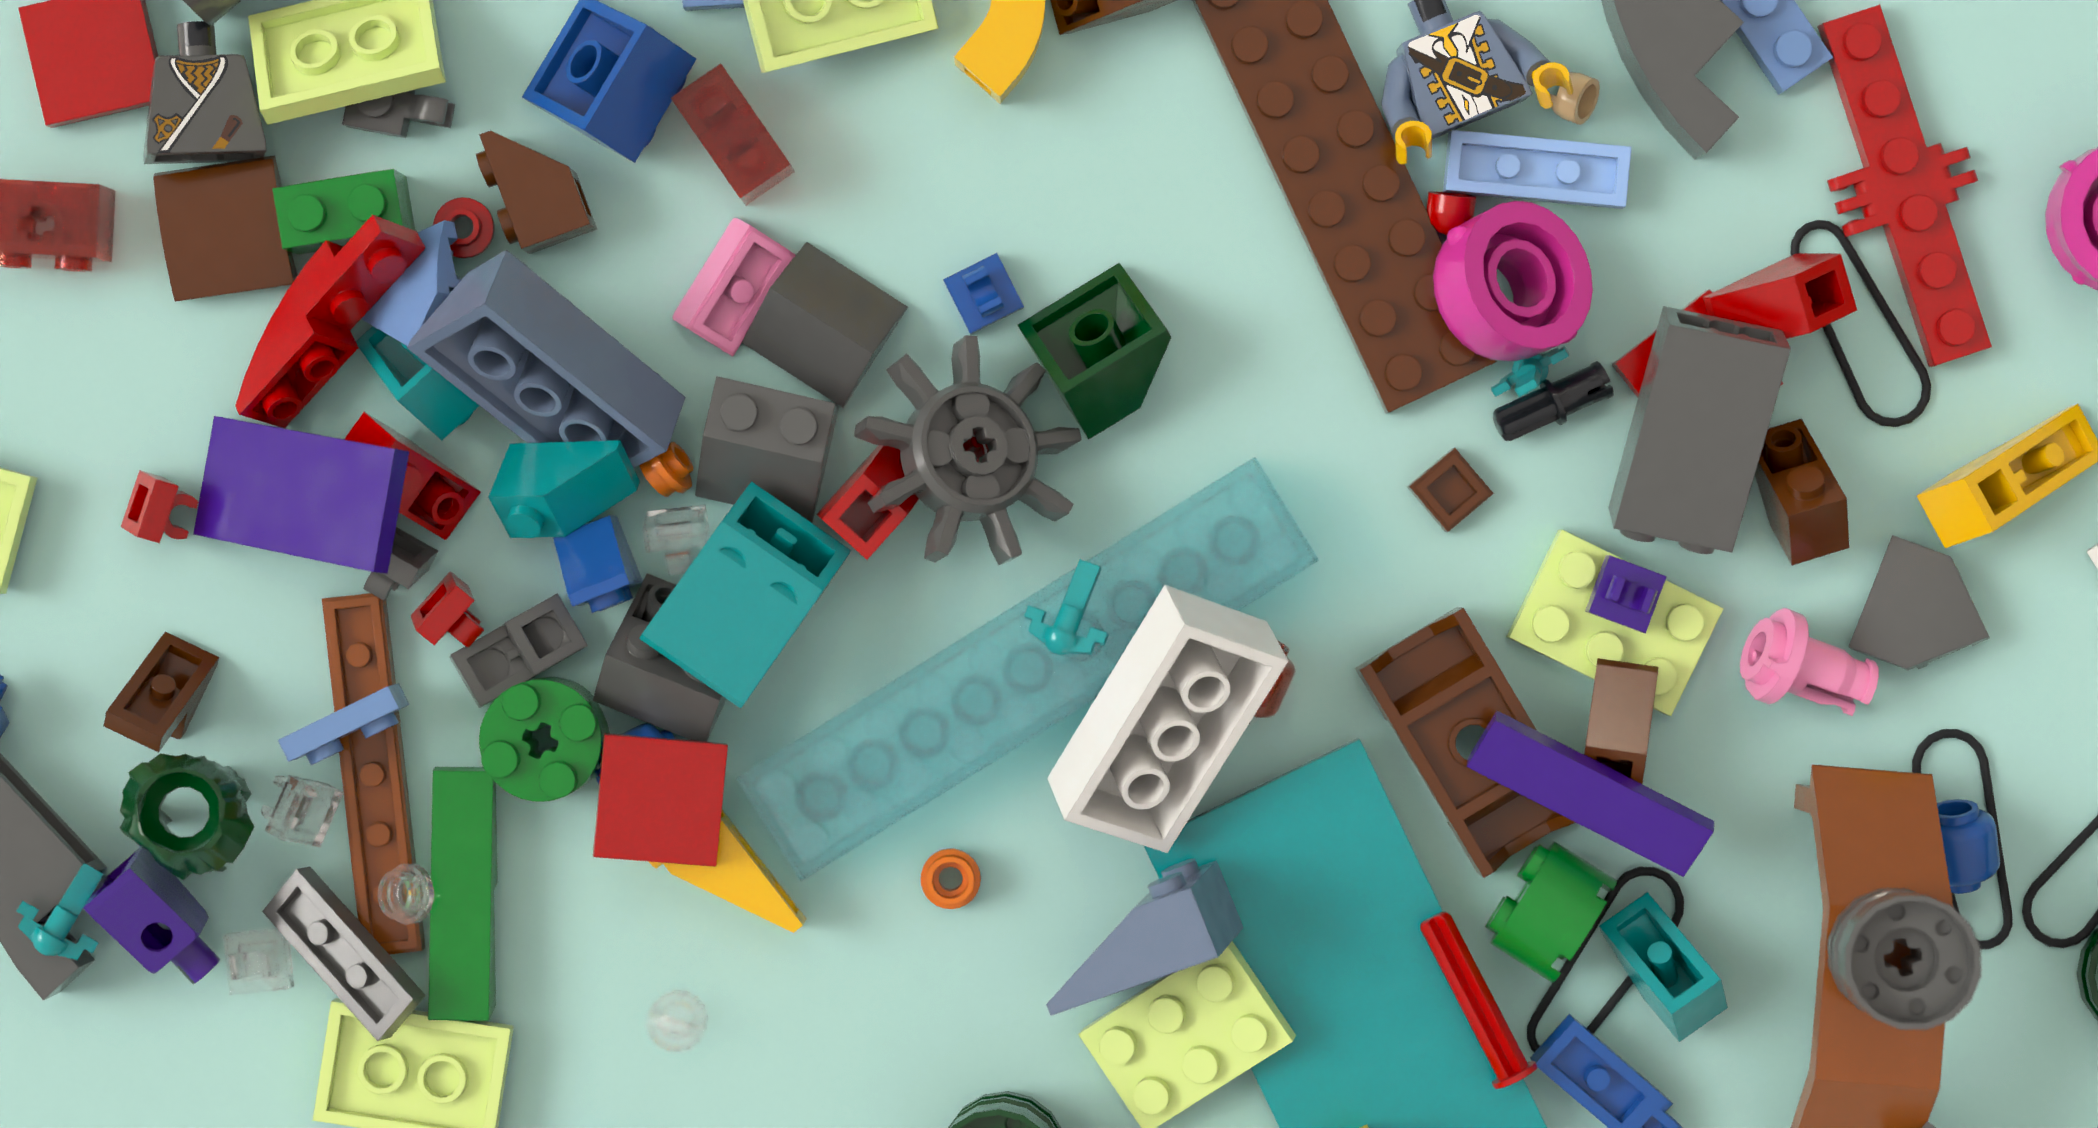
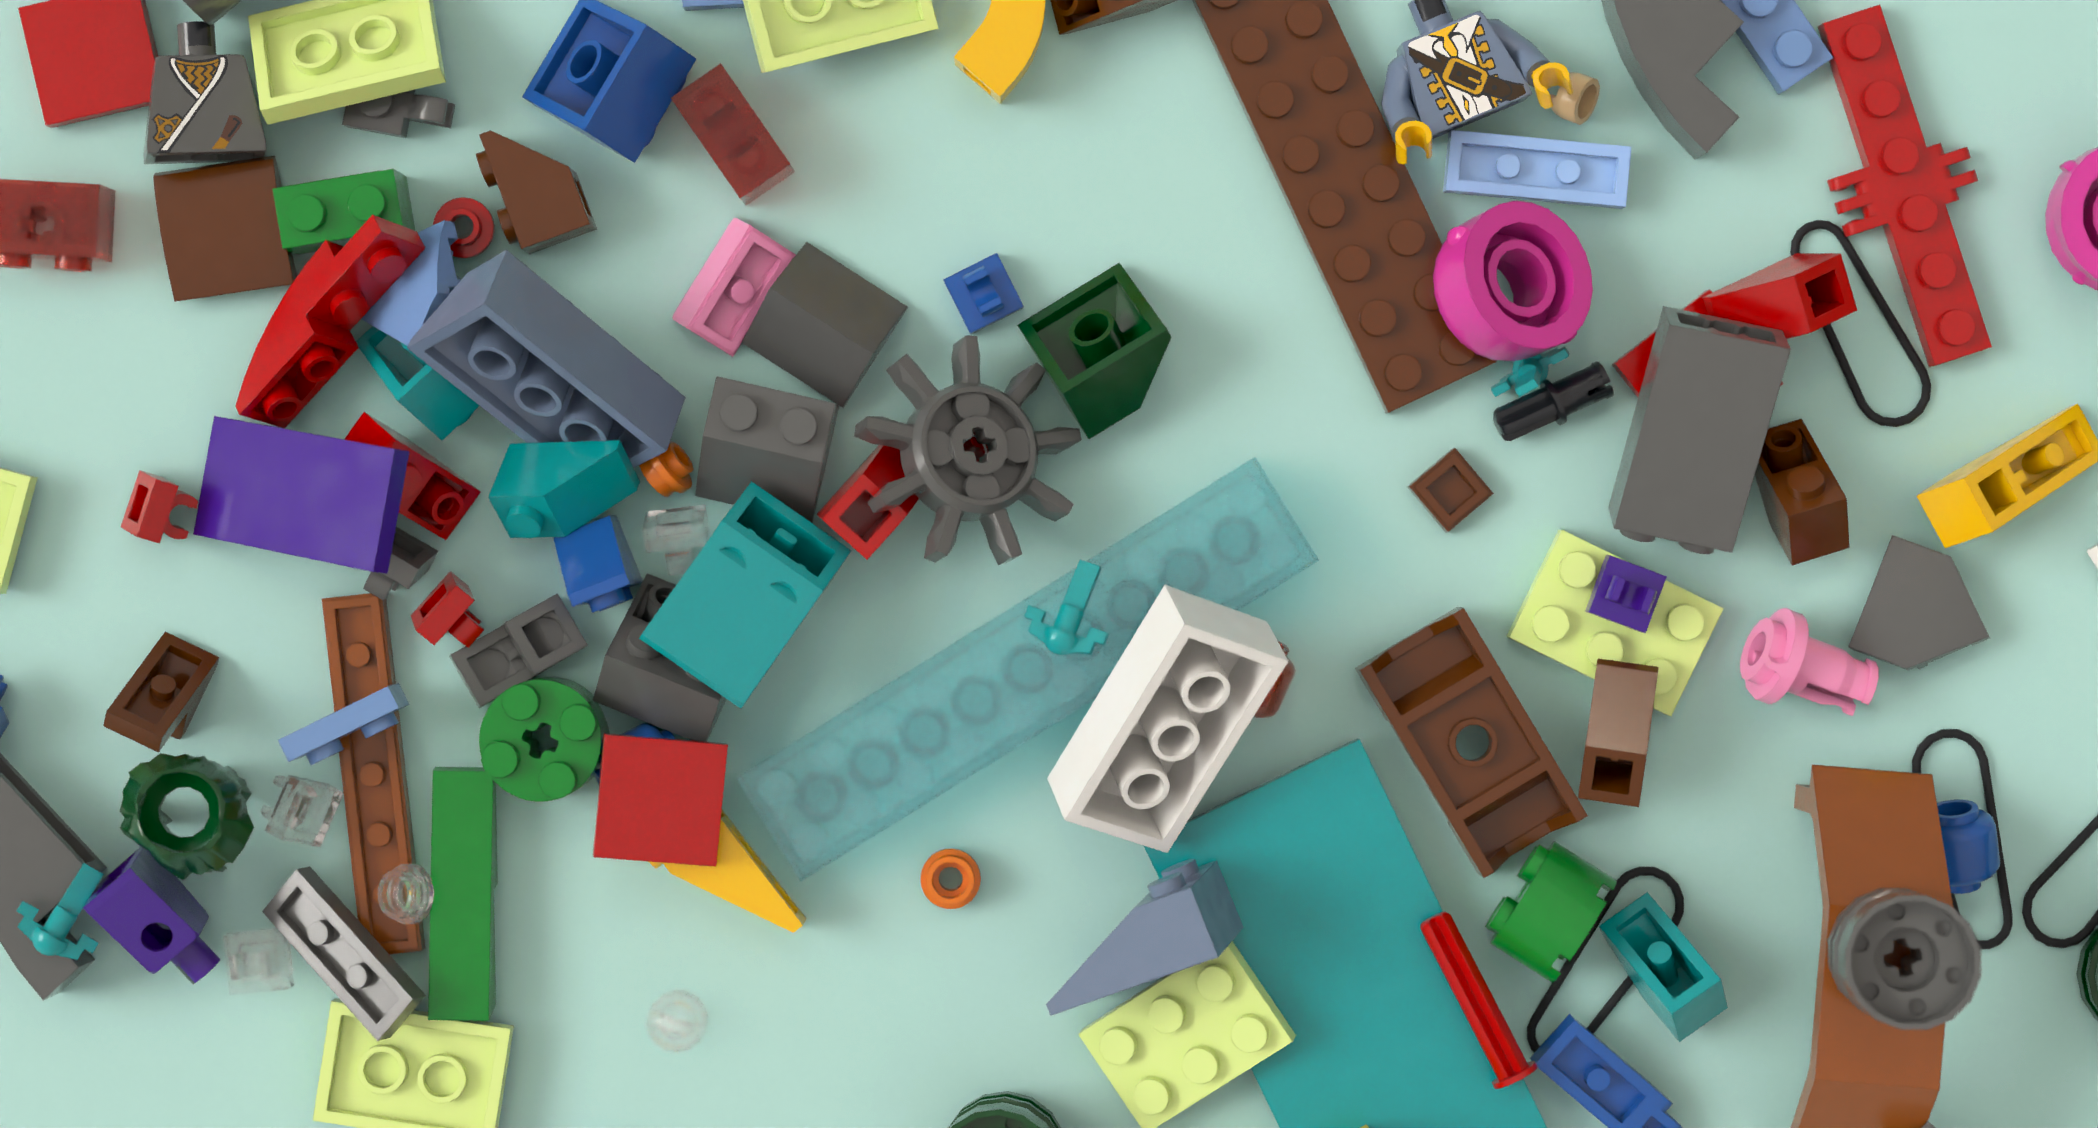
red hinge [1426,191,1476,235] -> none
dark purple tile [1467,711,1715,877] -> none

